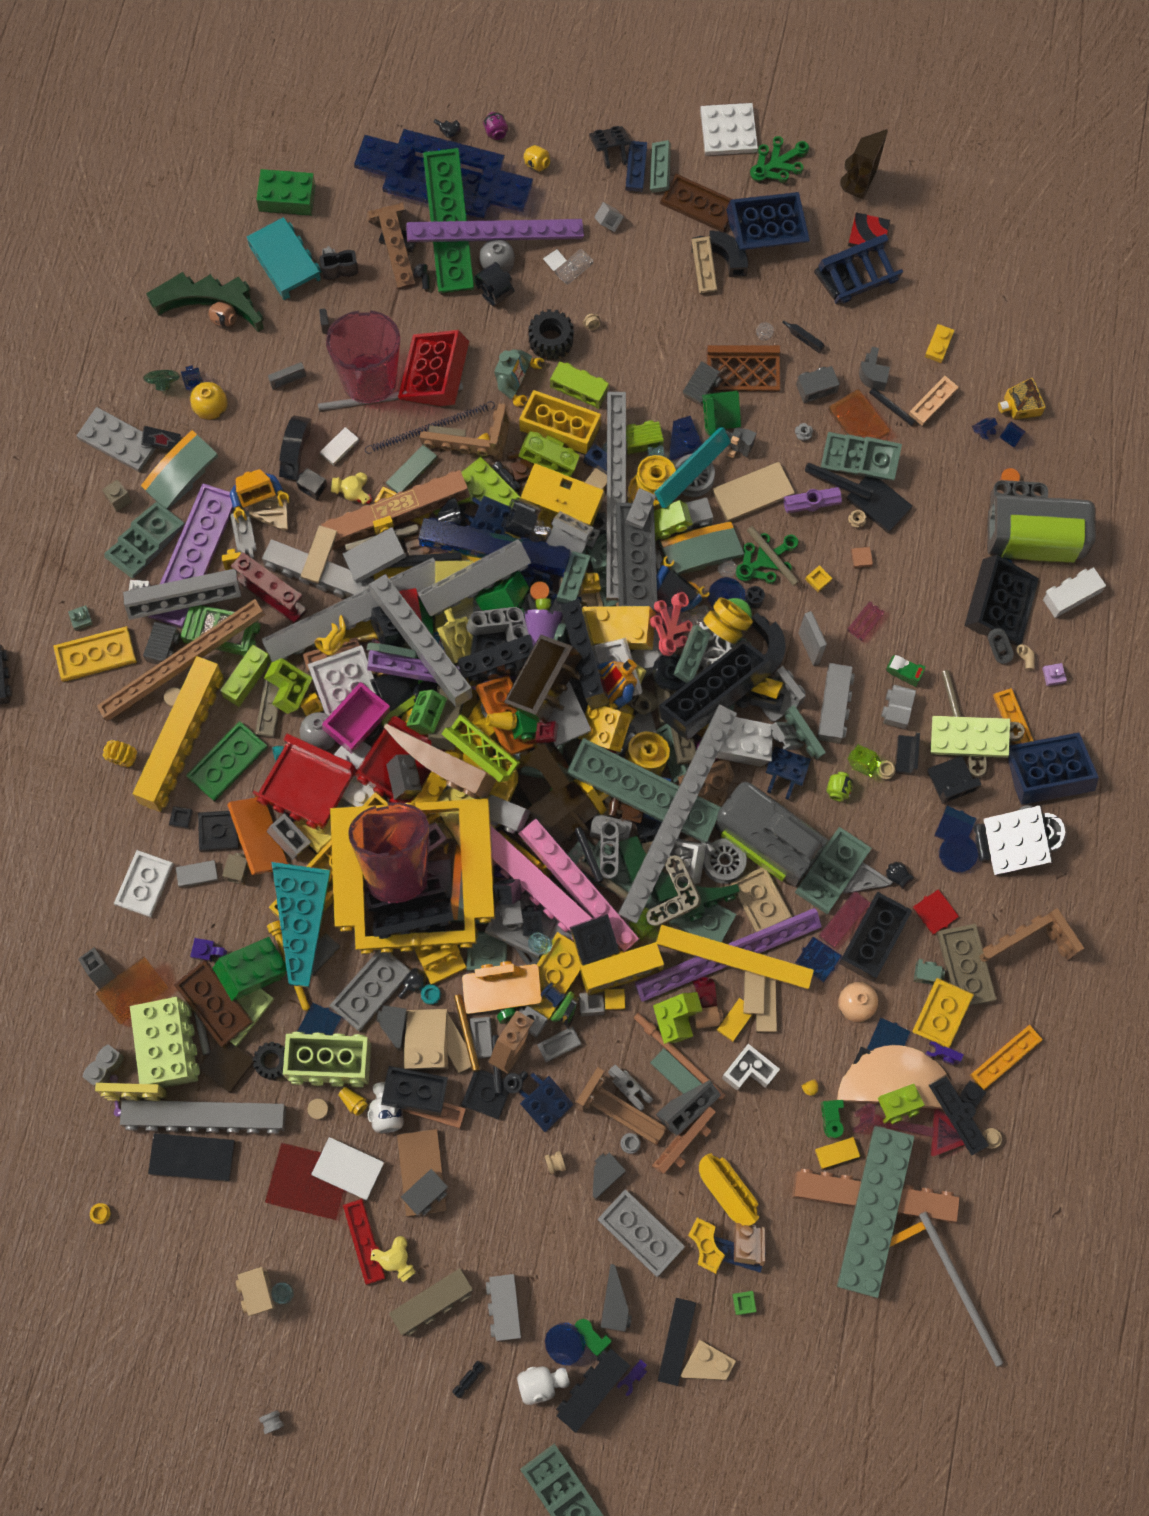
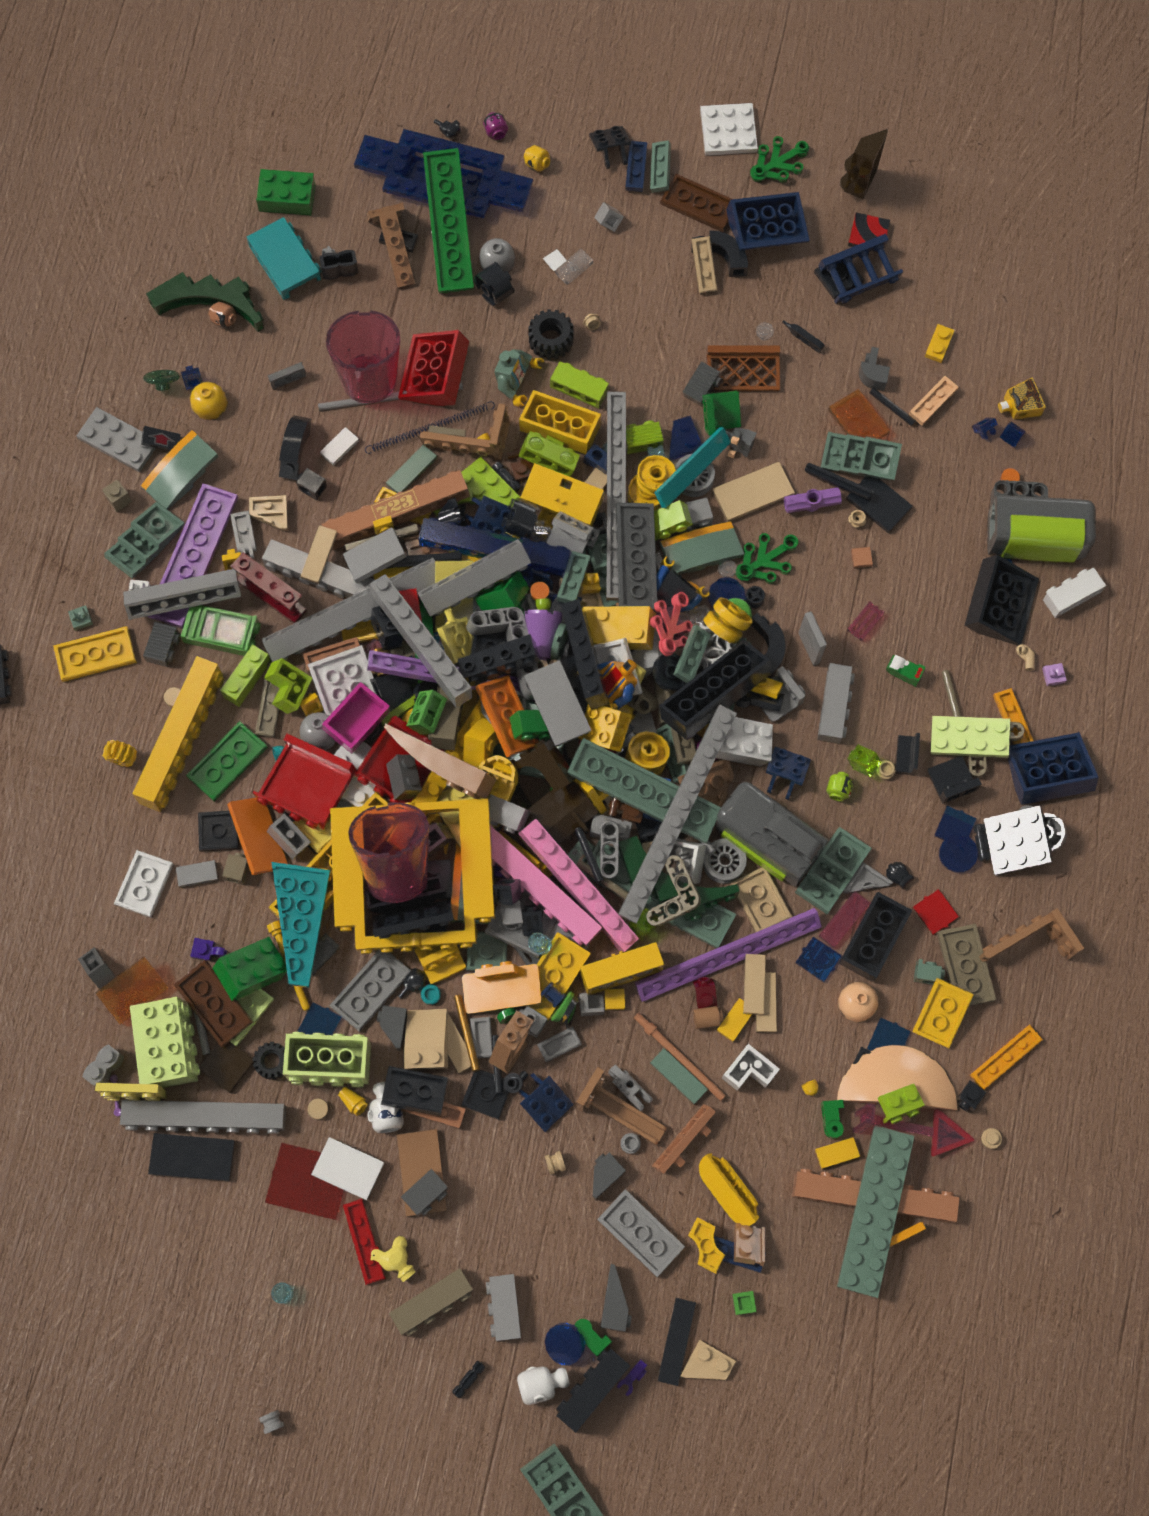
yellow plate [90,1203,111,1224] -> none
medium nougat plate [97,599,266,722] -> none
black tile [169,806,193,829] -> none
light orange torso [230,469,289,523] -> none
tan brick [236,1267,275,1316] -> none
yellow piece [314,615,350,656] -> none
black tile [319,308,330,334] -> none
light yellow animal [331,472,372,505] -> none
sand green tile [367,643,416,658] -> none
medium lavender plate [406,219,584,242] -> none
black plate [413,263,430,289] -> none
lime fence [442,714,520,783] -> none
yellow cone [486,711,517,731] -> none
dark brown piece [503,635,582,724] -> none
dark red tile [535,721,558,743] -> none
black plate [569,914,620,965] -> none
light grey plate [625,488,656,530] -> none
lime brick [653,992,703,1044] -> none
yellow tile [656,925,814,990] -> none
dark grey slope [656,1080,721,1136] -> none
dark tan bar [747,526,799,586] -> none
light grey plate [770,722,804,750] -> none
sand green plate [784,705,826,760] -> none
light grey plate [795,423,813,441] -> none
dark grey brick [796,366,840,403] -> none
yellow tile [805,565,832,592] -> none
light grey brick [881,685,916,729] -> none
light grey piece [919,1211,1003,1367] -> none
dark purple plate [925,1041,964,1065] -> none
black hinge [929,1075,989,1156] -> none
dark grey plate [988,628,1014,664] -> none

